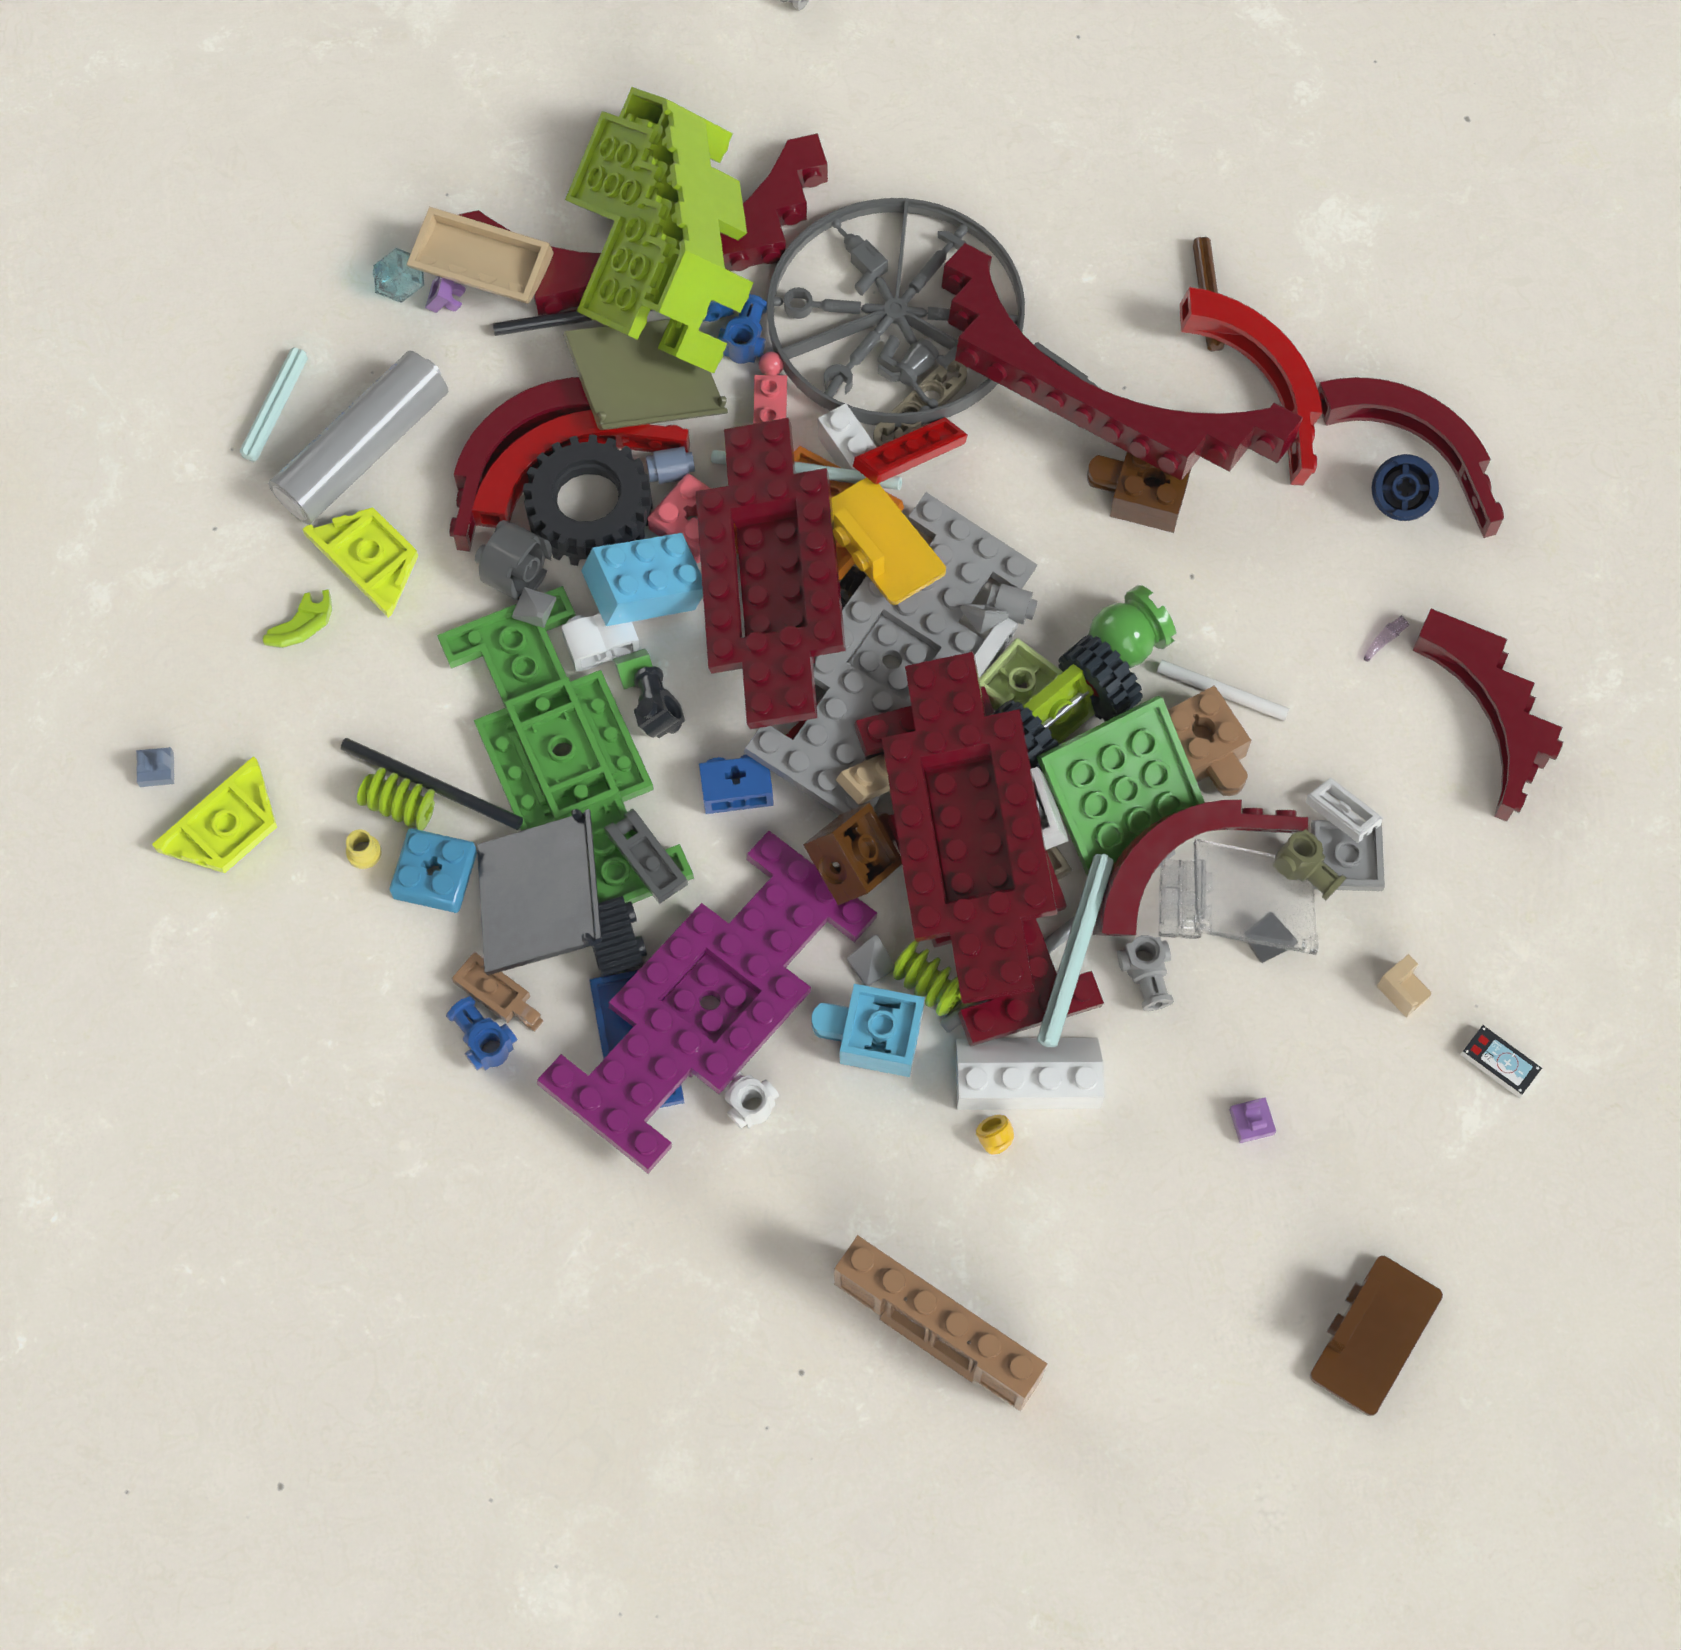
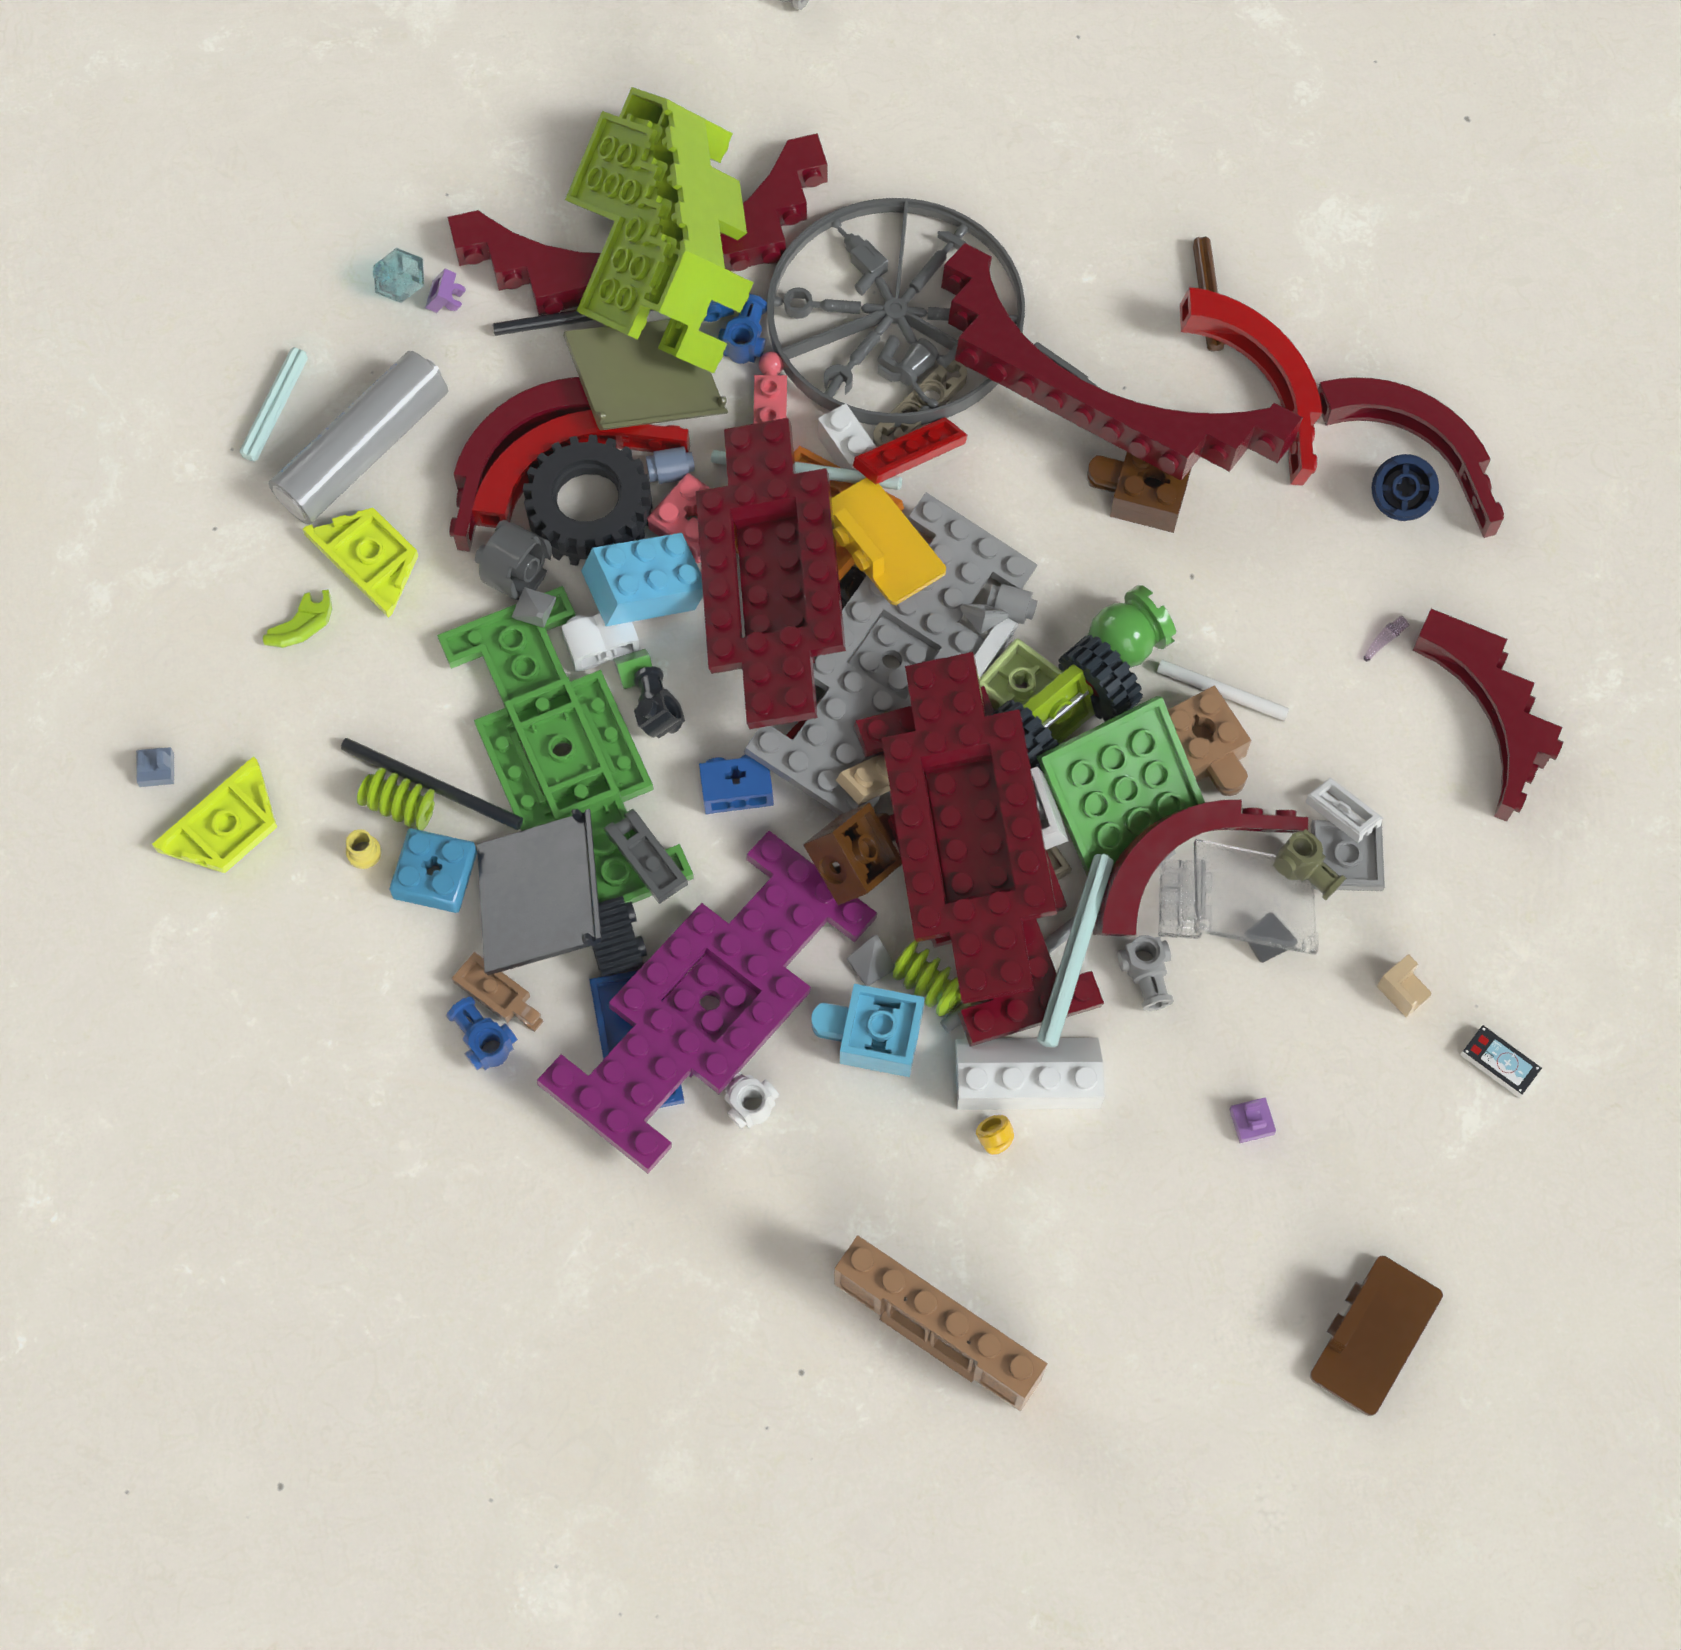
tan slope [407,206,554,304] -> none

